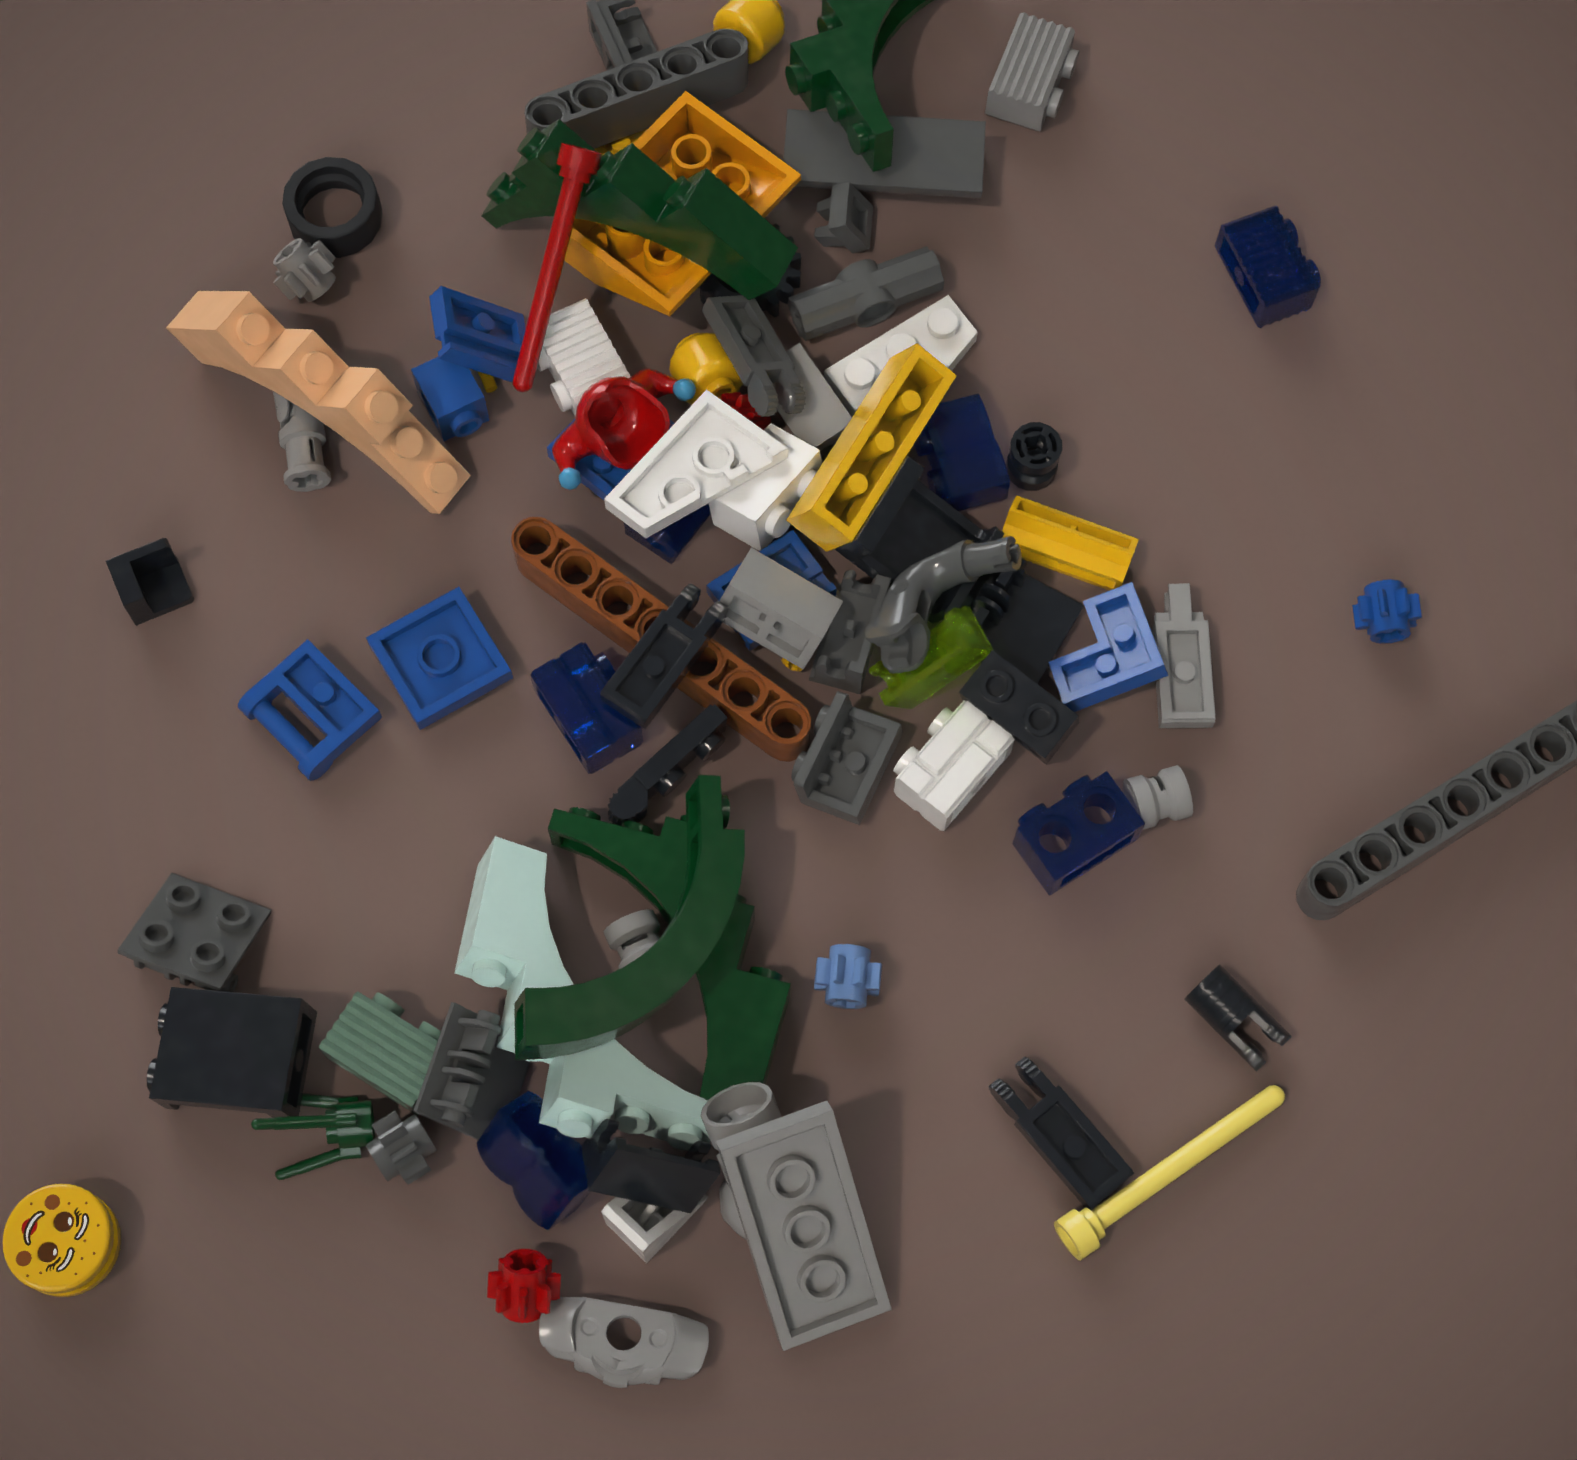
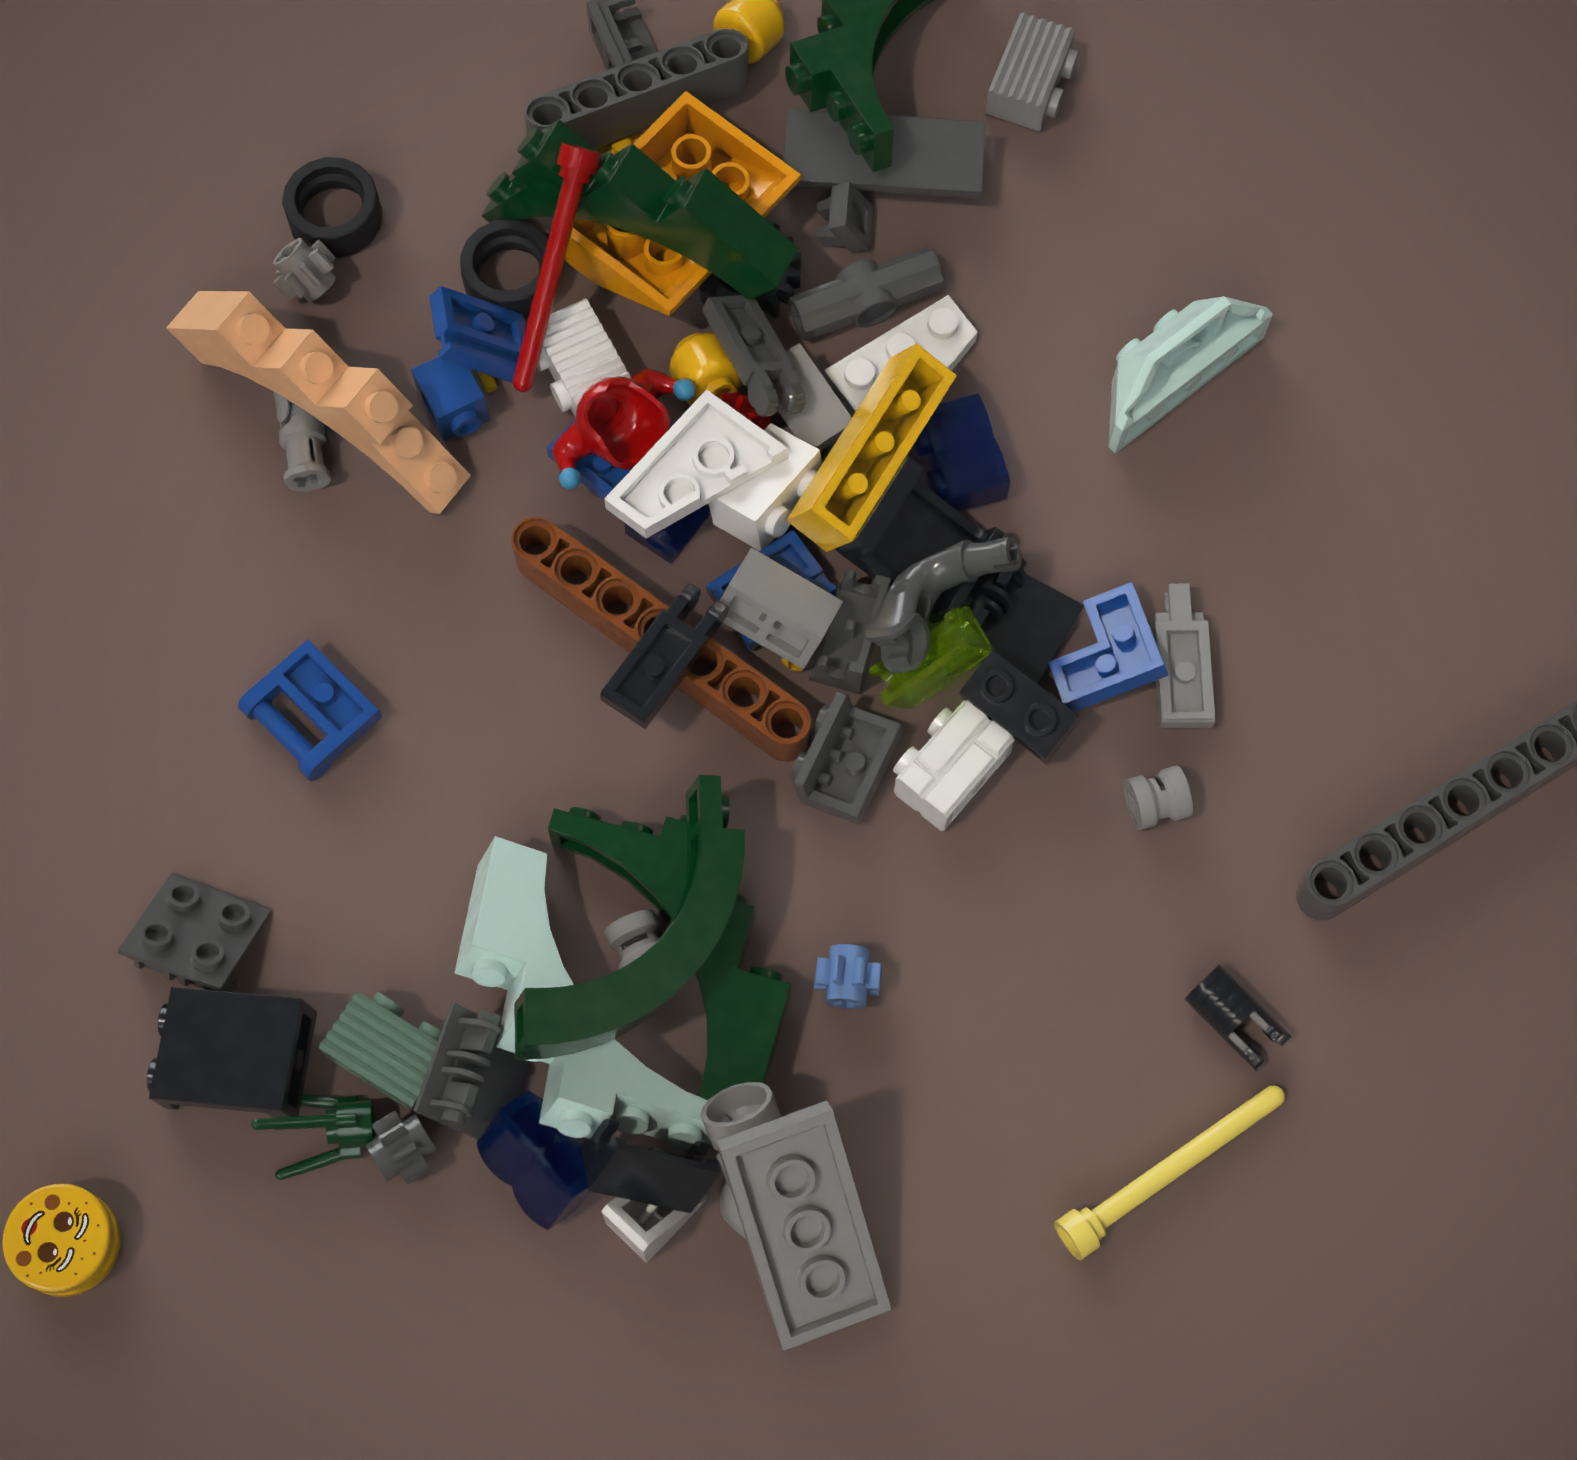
black panel [106,538,194,626] -> none
blue plate [366,587,513,730] -> none
red gear [487,1249,561,1323] -> none
clear blue brick [530,642,643,774] -> none
light grey piece [539,1297,709,1388] -> none
black hinge [608,704,728,826] -> none
black hinge [988,1056,1134,1210] -> none
yellow piece [1002,495,1139,591] -> none
black wheel [1006,422,1062,491] -> none
clear blue brick [1012,771,1145,896] -> none
clear blue brick [1214,205,1321,328] -> none
blue gear [1352,579,1422,643] -> none
none -> black tyre [460,219,548,319]
none -> light aqua wedge [1108,296,1273,454]

